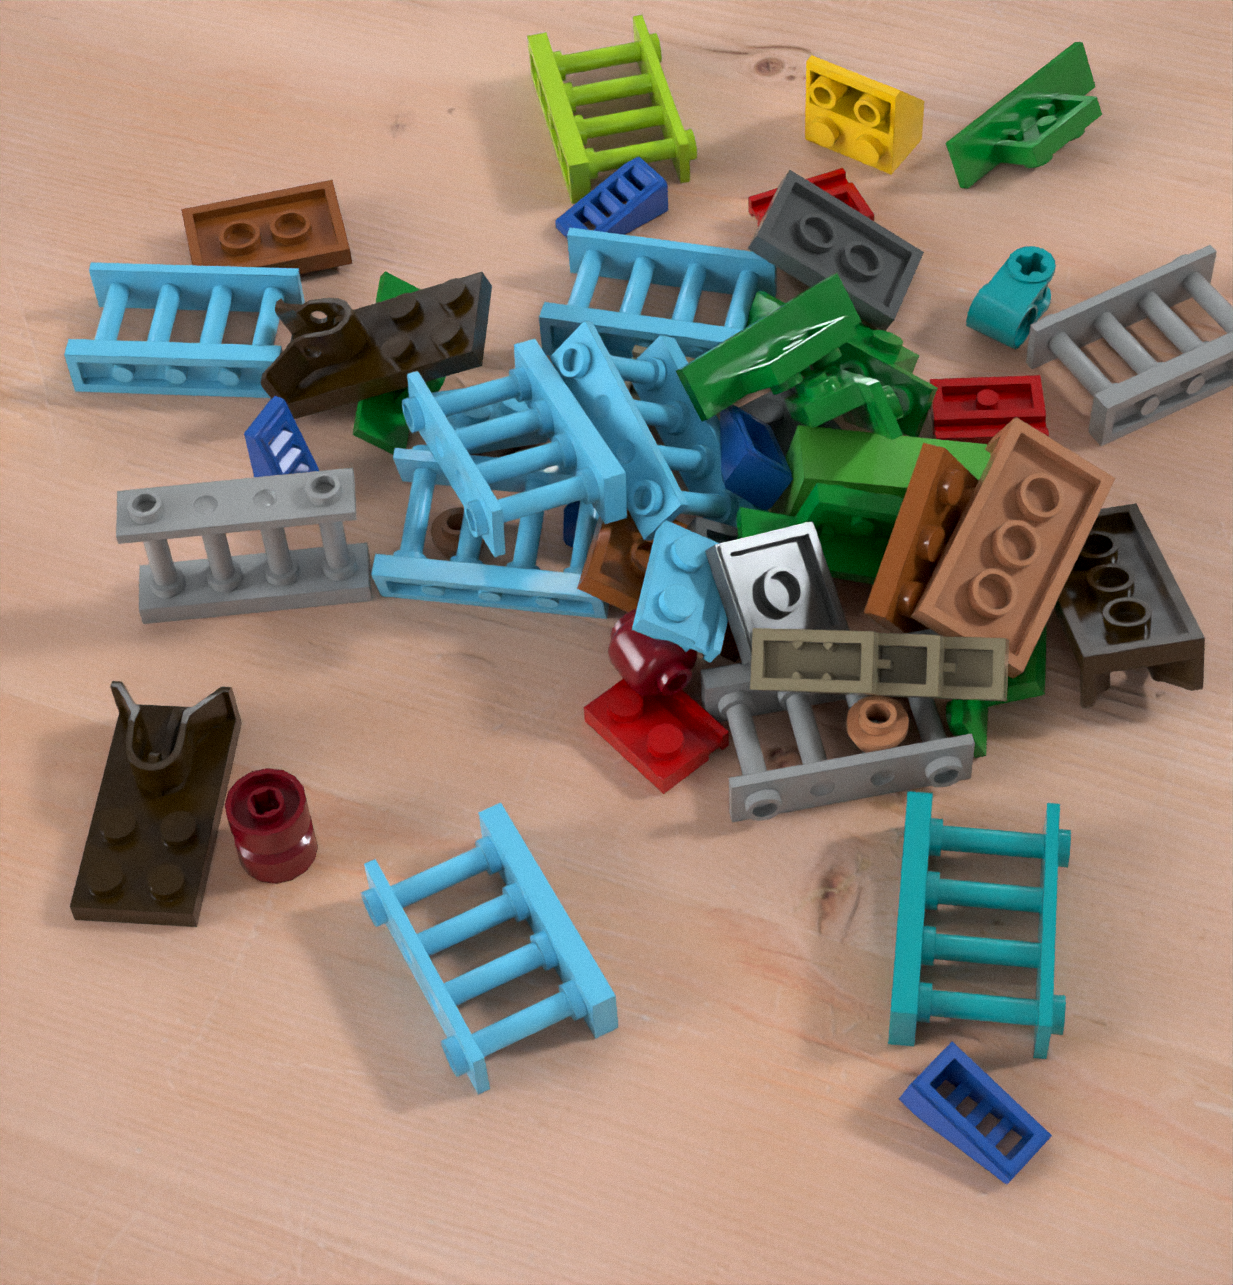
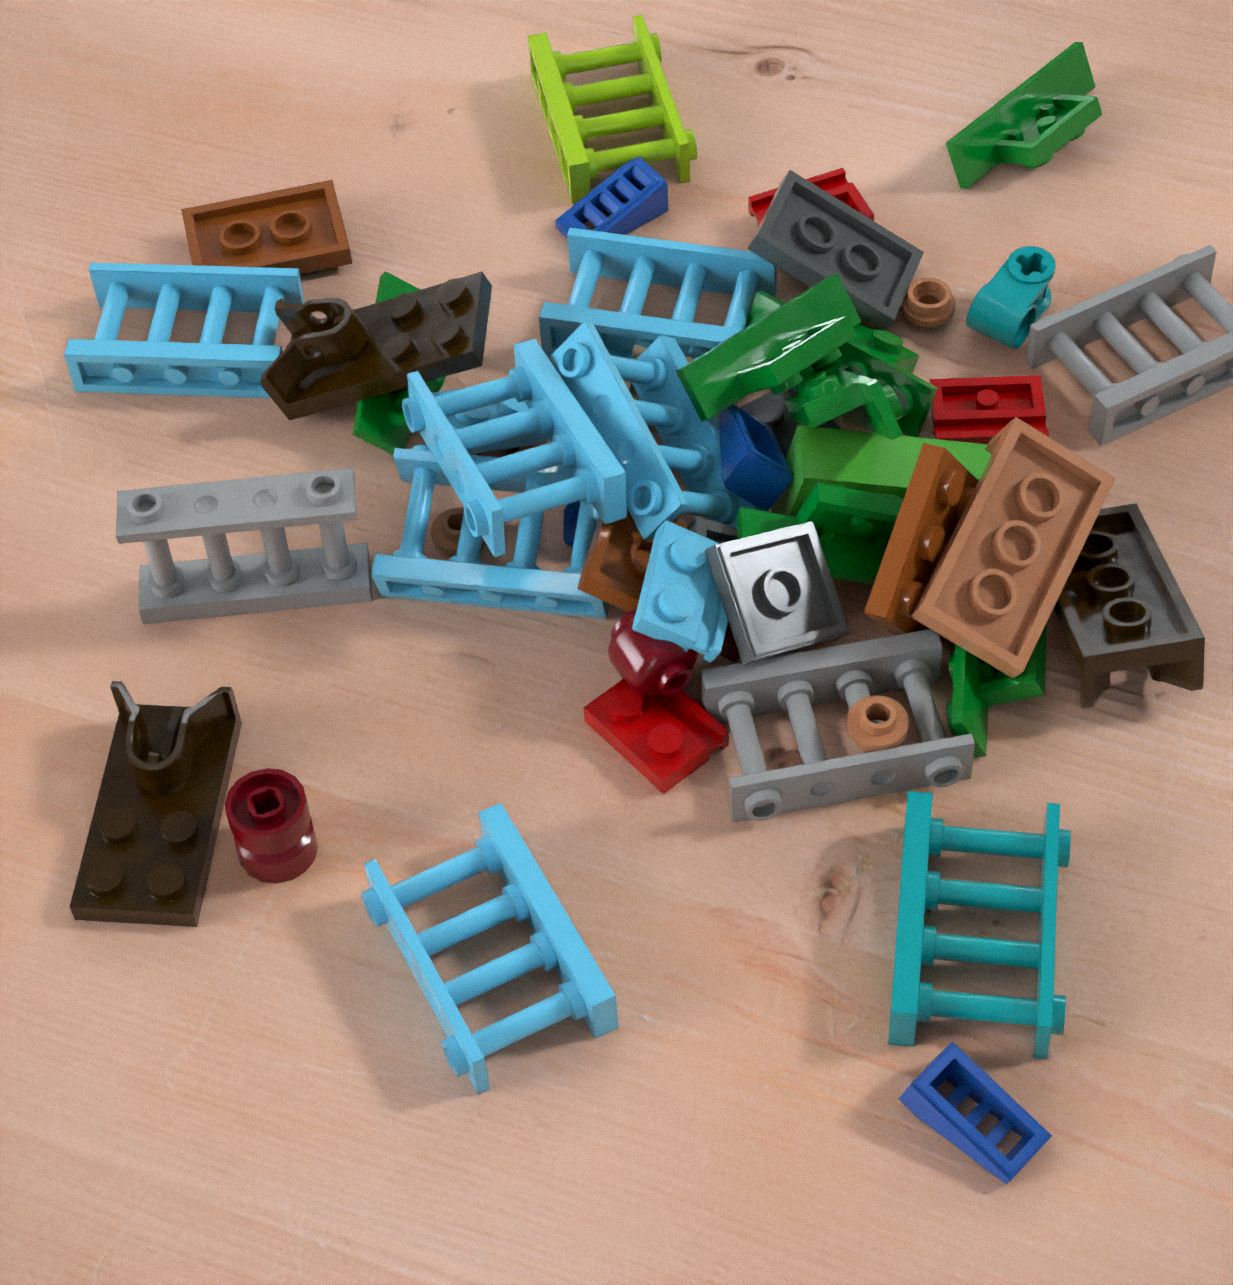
blue slope [244,396,319,477] -> none
dark tan slope [750,628,1009,701] -> none
yellow slope [805,55,925,175] -> none
none -> nougat plate [901,278,955,327]

